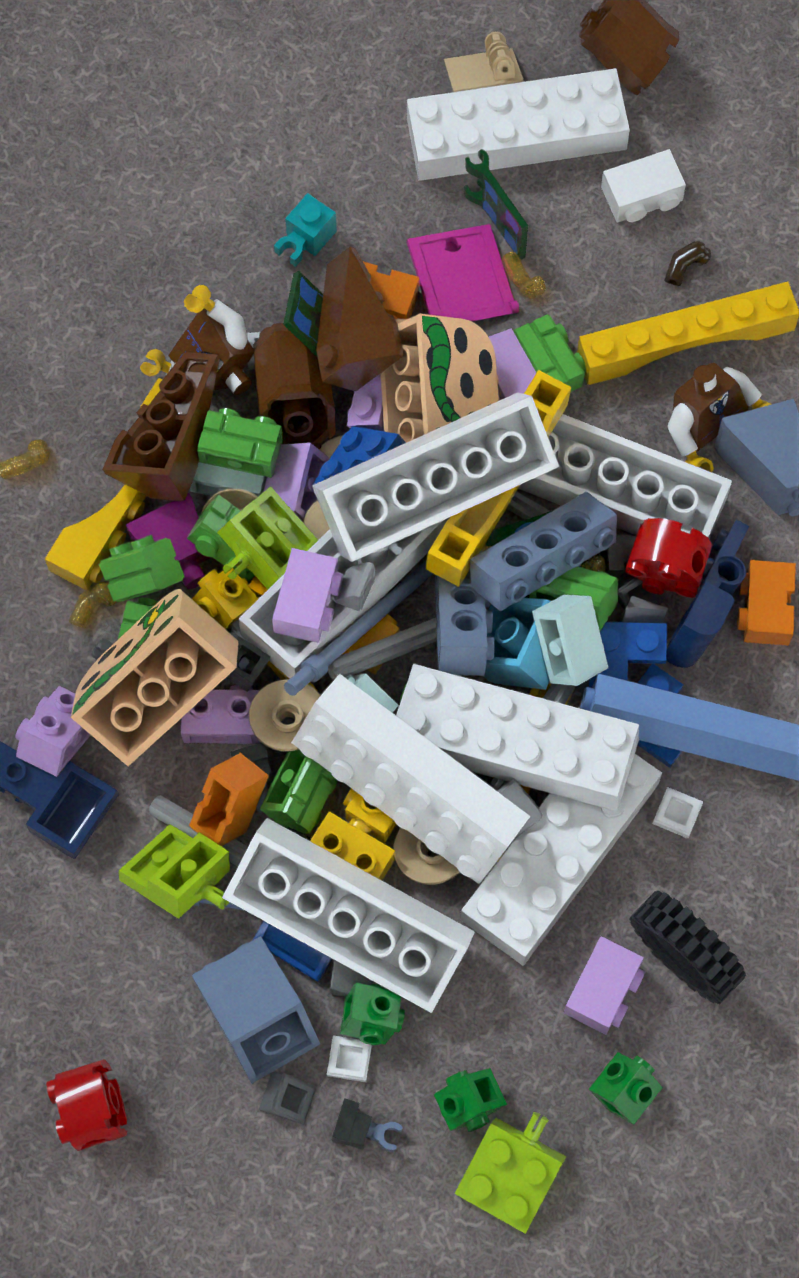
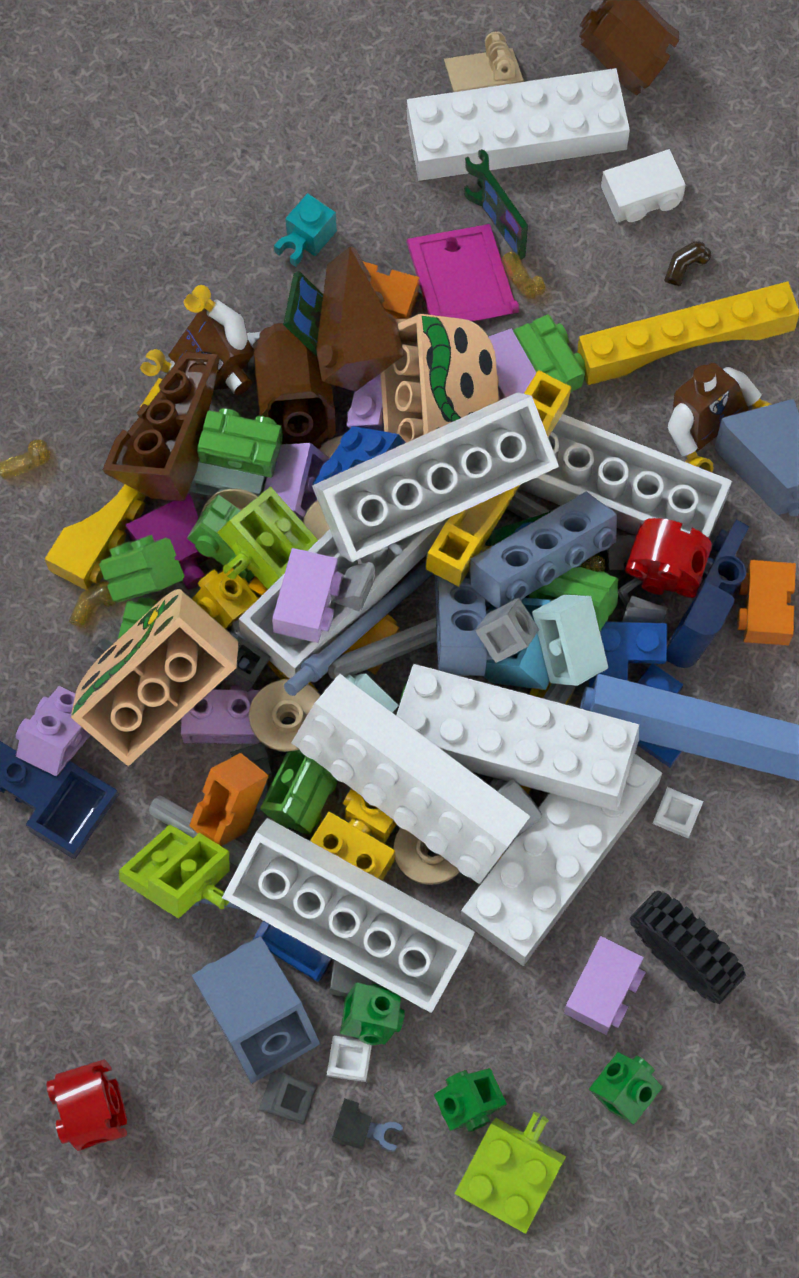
none -> light grey brick [475,598,539,663]

